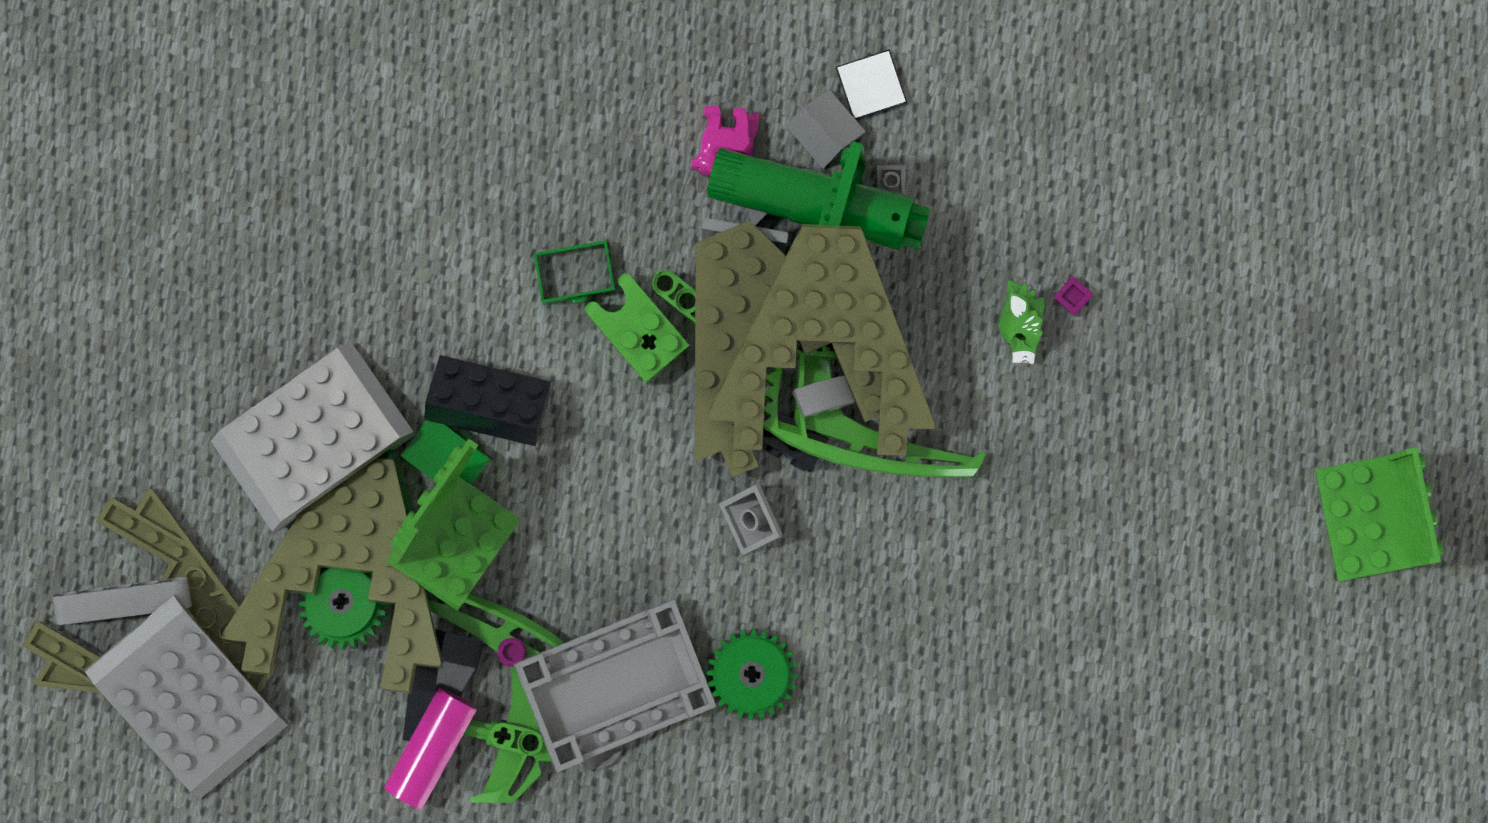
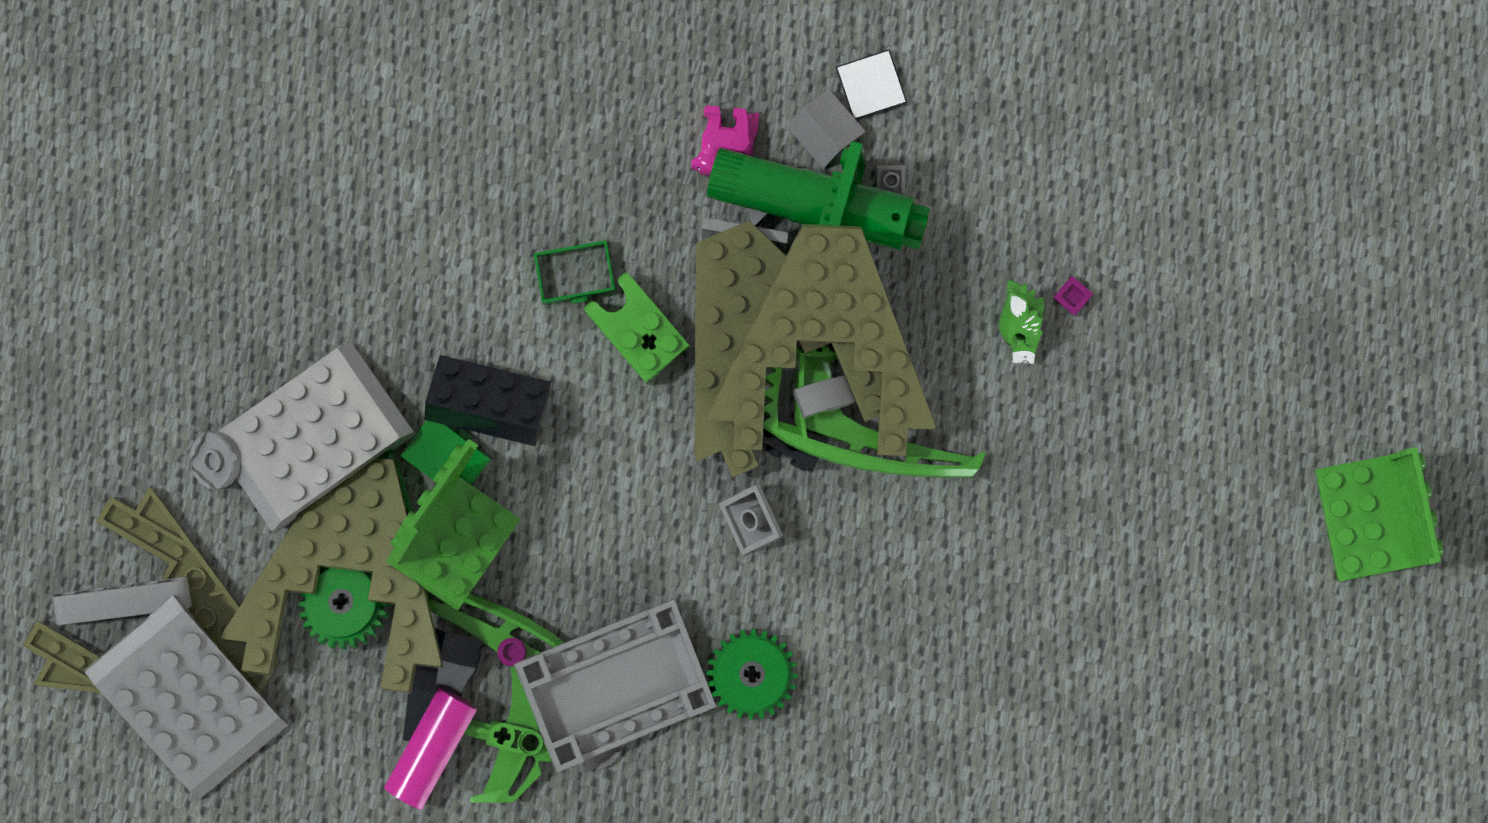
bright green beam [652,270,696,325] -> none
none -> light grey tile [190,432,240,489]

